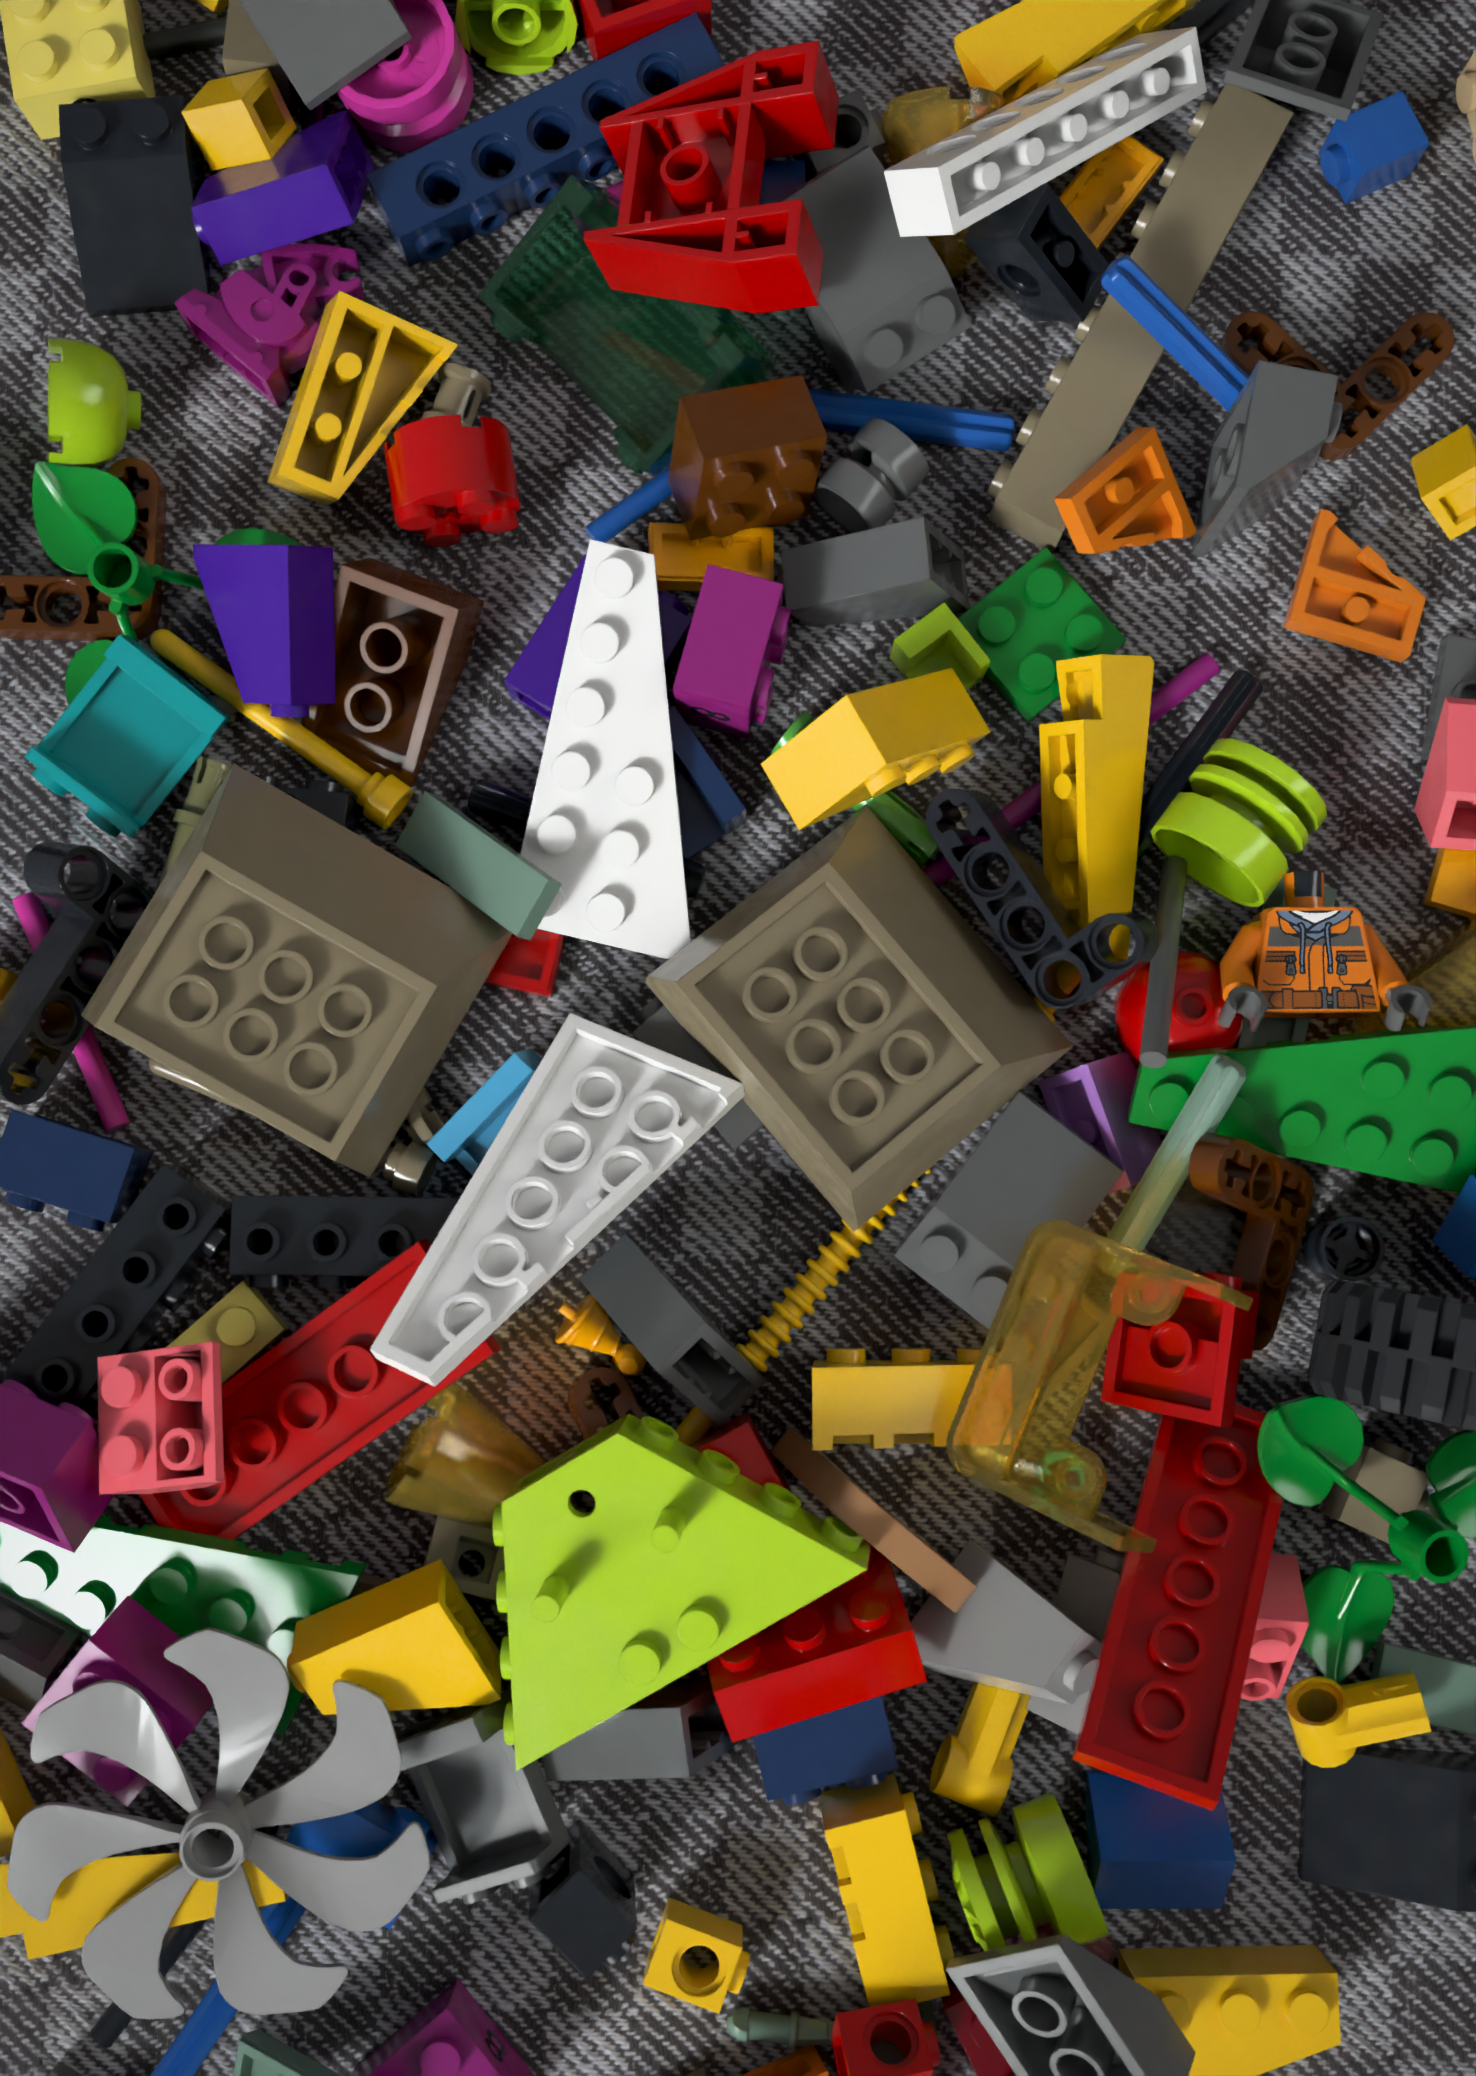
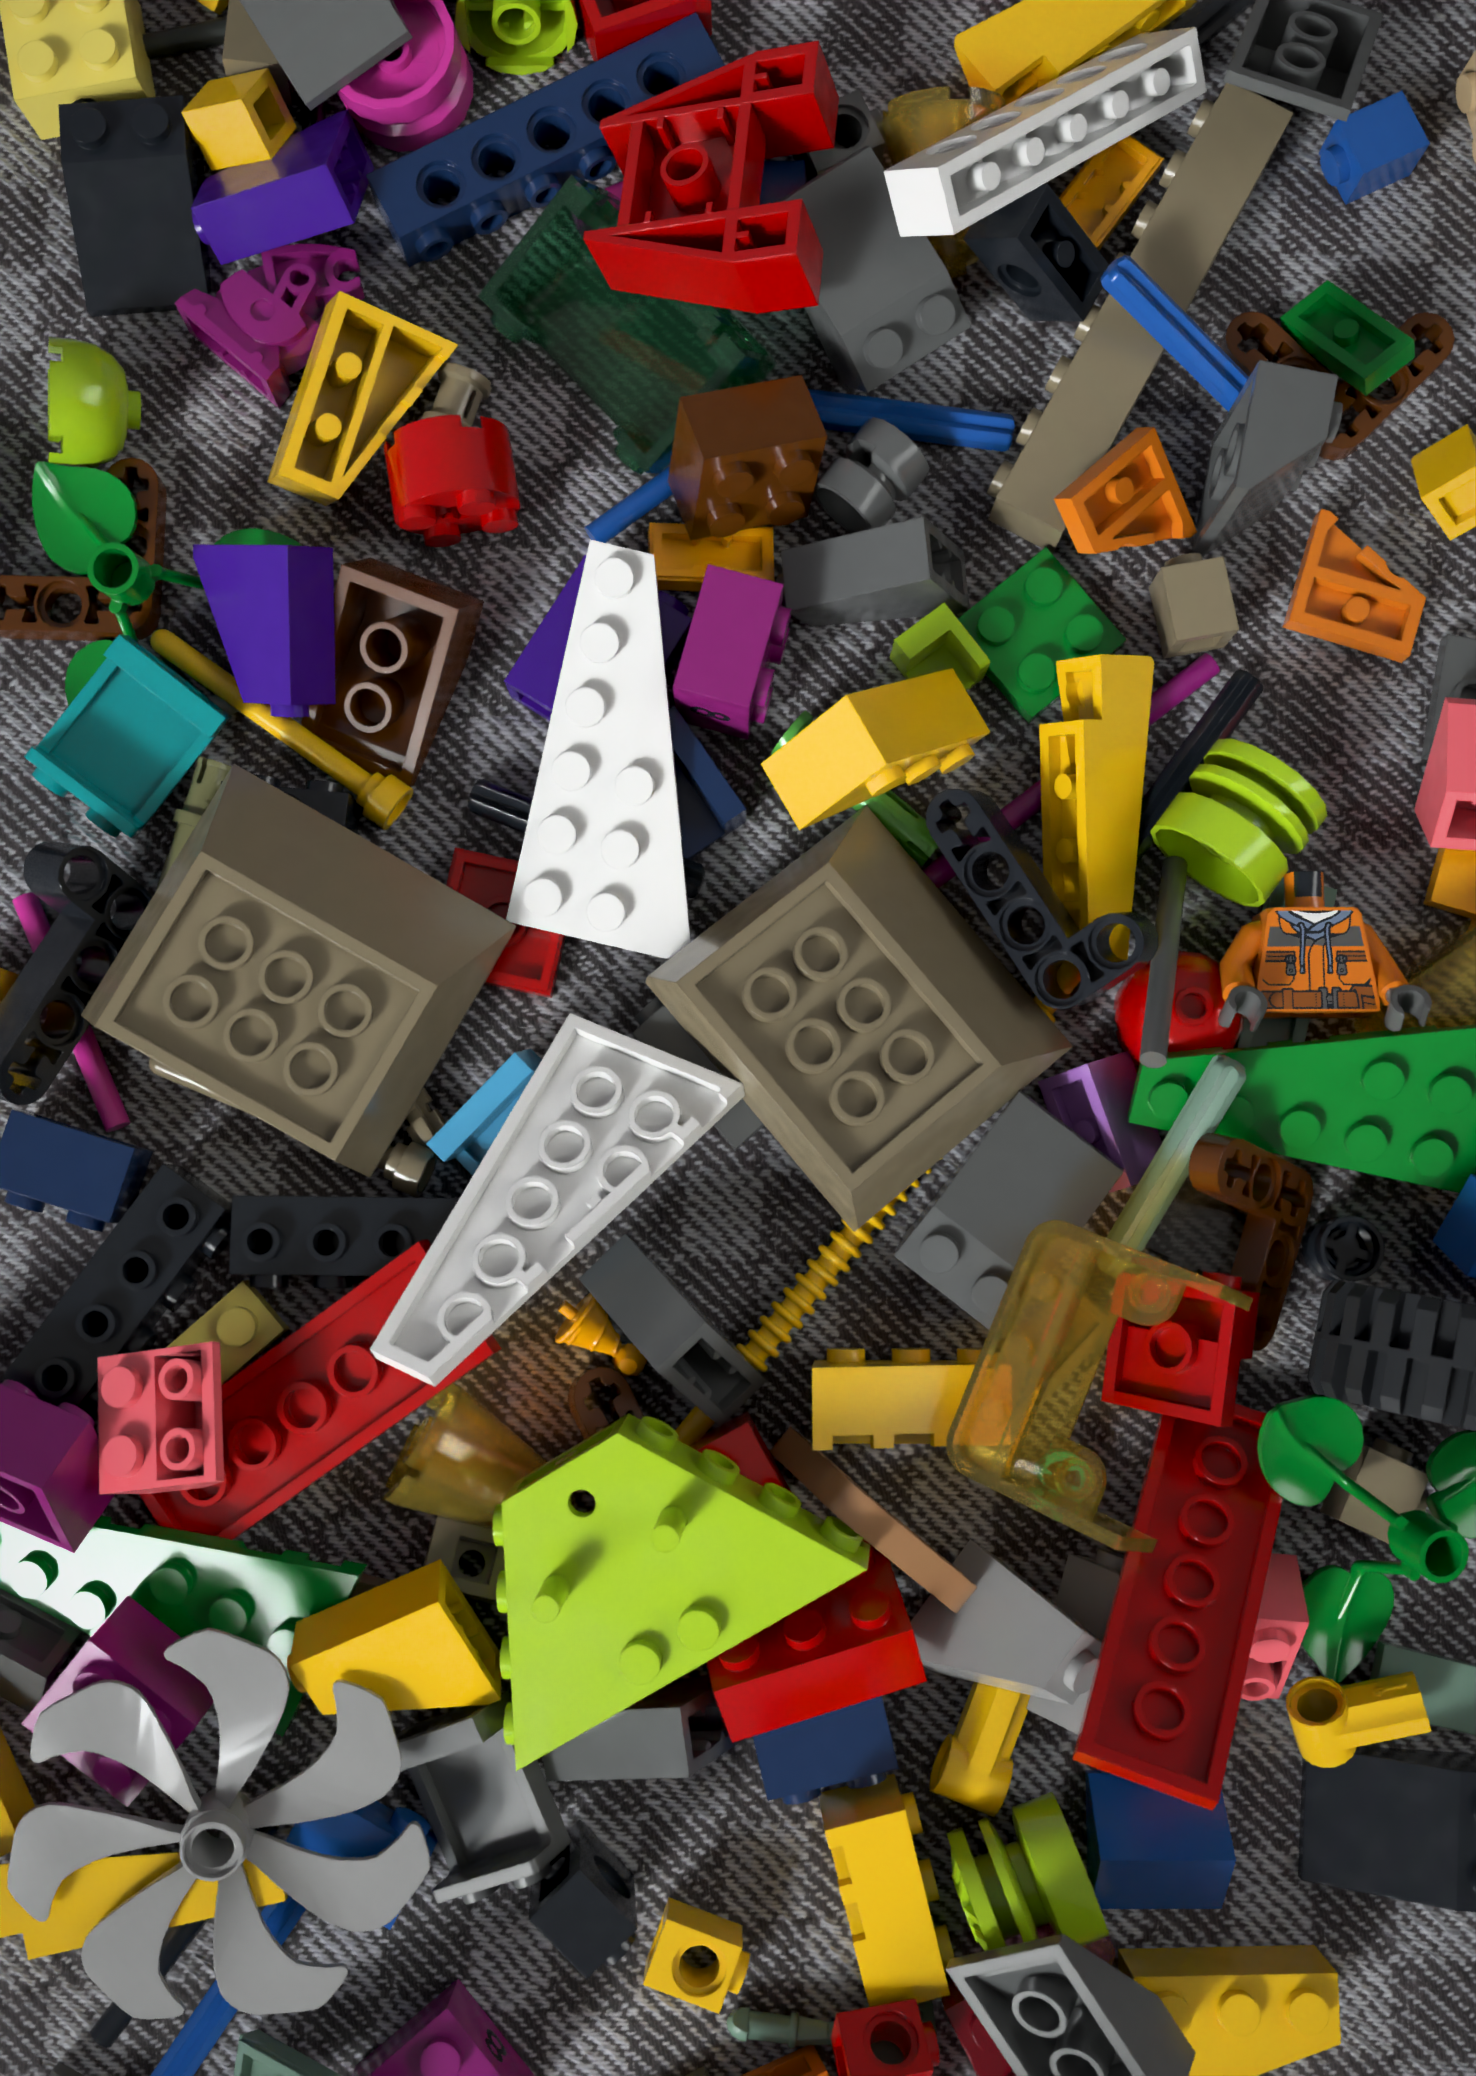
sand green tile [395,791,562,940] -> none
none -> dark tan brick [1149,553,1239,659]
none -> green plate [1280,280,1415,396]

